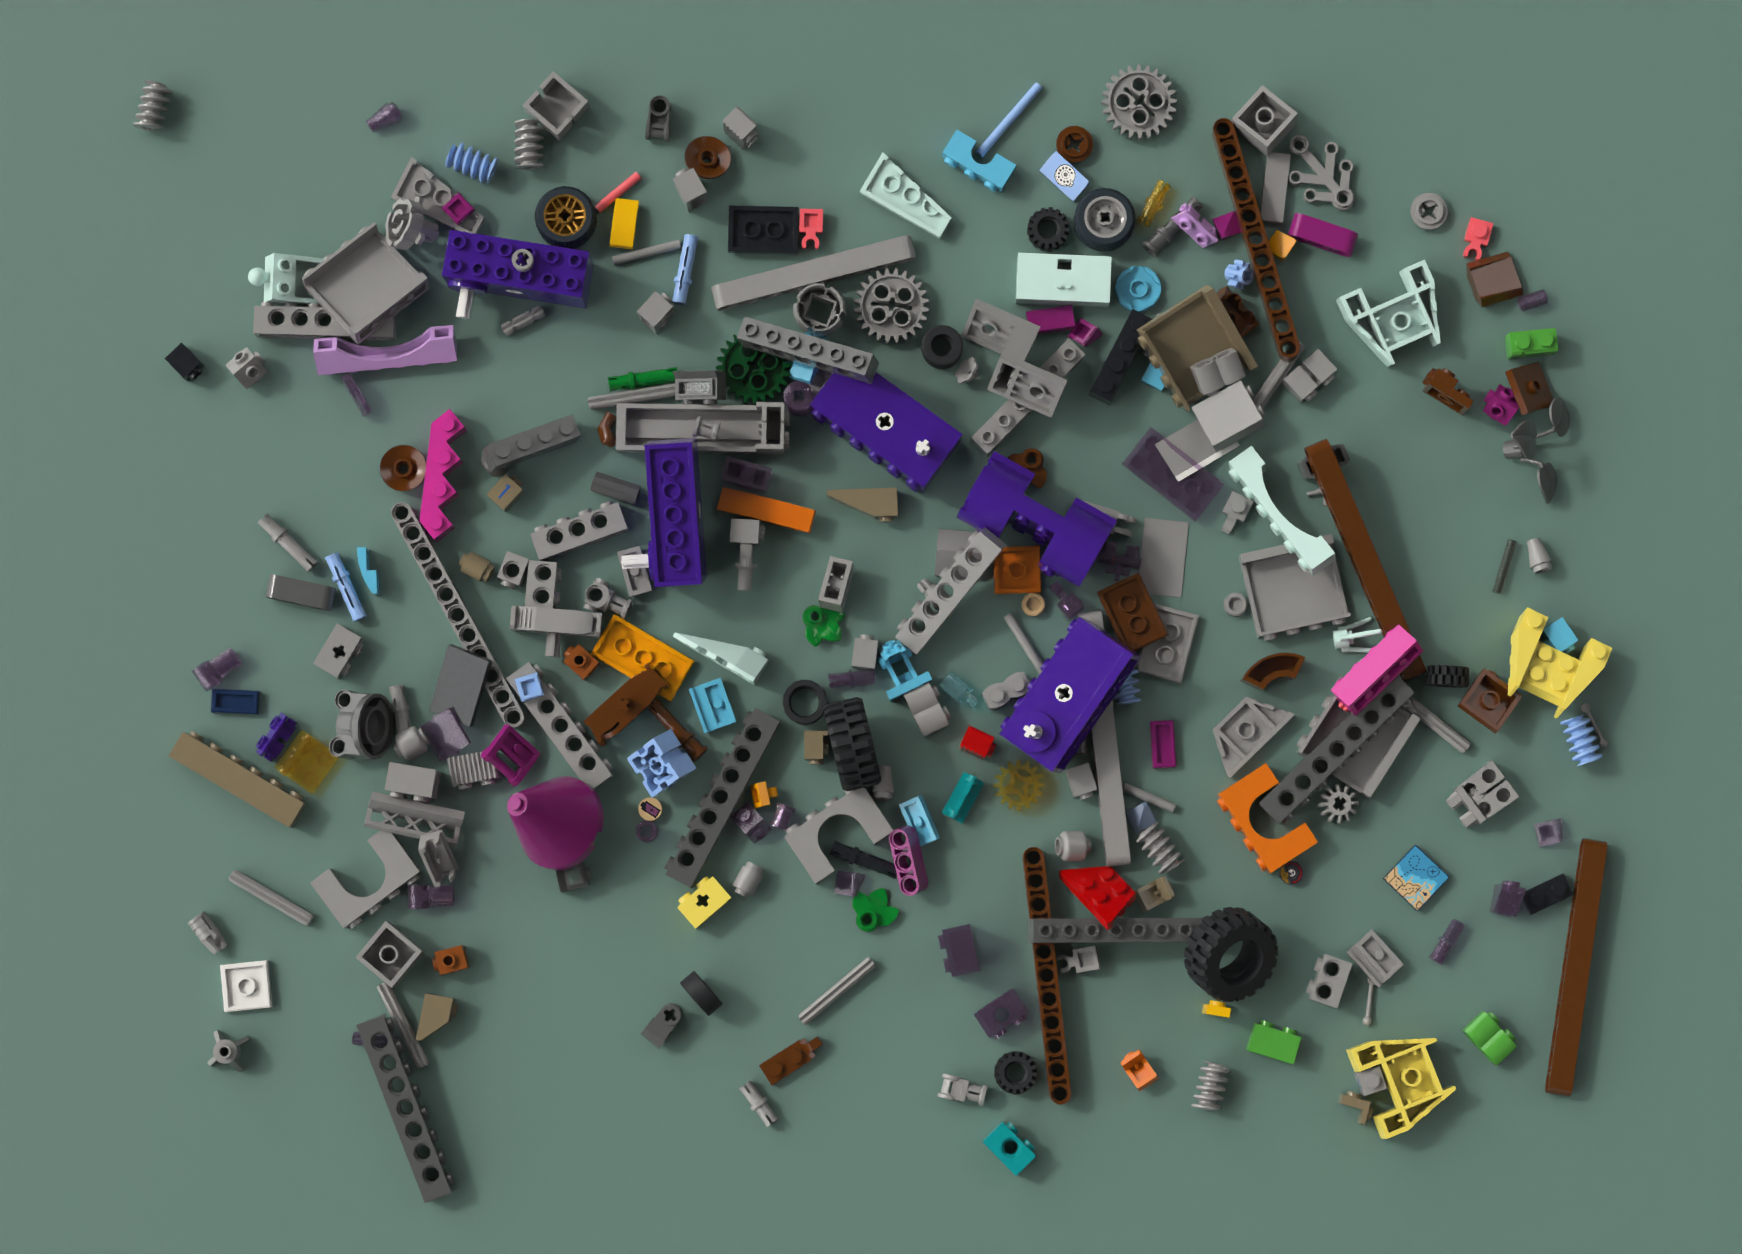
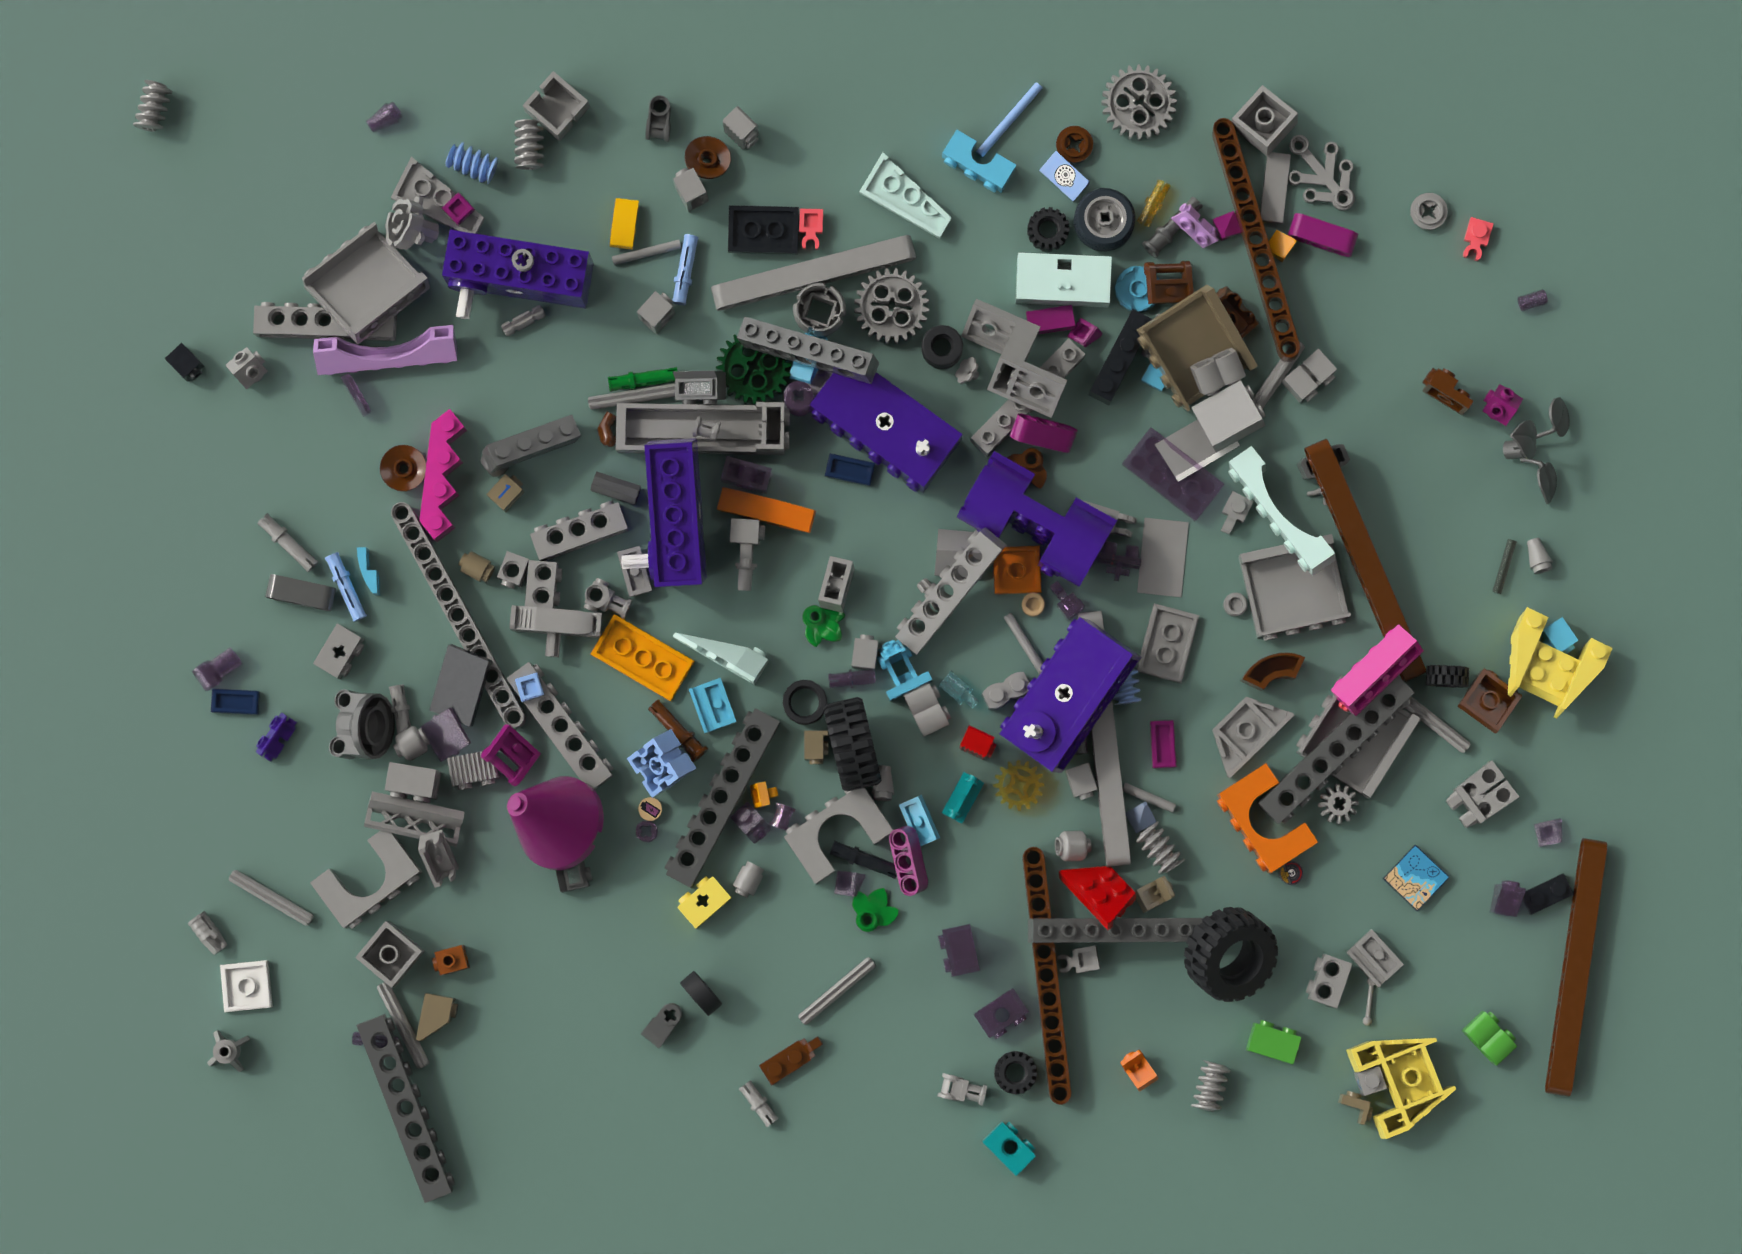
dark tan brick [169,731,307,828] -> none
light aqua slope [248,253,324,306] -> none
clear yellow hinge [274,730,339,795] -> none
clear purple piece [408,885,455,909] -> none
wheel [535,186,597,249] -> none
dark orange brick [563,644,600,681] -> none
reddish brown piece [583,662,671,747] -> none
coral piece [594,172,642,213] -> none
dark tan slope [827,487,898,523] -> none
reddish brown tile [1097,572,1169,652] -> none
yellow plate [1202,1000,1231,1018] -> none
light blue gear [1225,259,1254,289] -> none
light aqua plant [1333,617,1382,653] -> none
light aqua wedge [1336,259,1441,367] -> none
clear purple axle [1429,919,1464,965] -> none
reddish brown slope [1466,251,1523,307] -> none
bright green brick [1505,328,1558,359] -> none
reddish brown plate [1505,362,1554,415] -> none
light blue piece [1560,715,1603,766] -> none
light grey hinge [1580,703,1609,748] -> none
none -> dark blue tile [825,453,875,486]
none -> magenta beam [1010,413,1078,453]
none -> reddish brown plate [1144,261,1194,304]

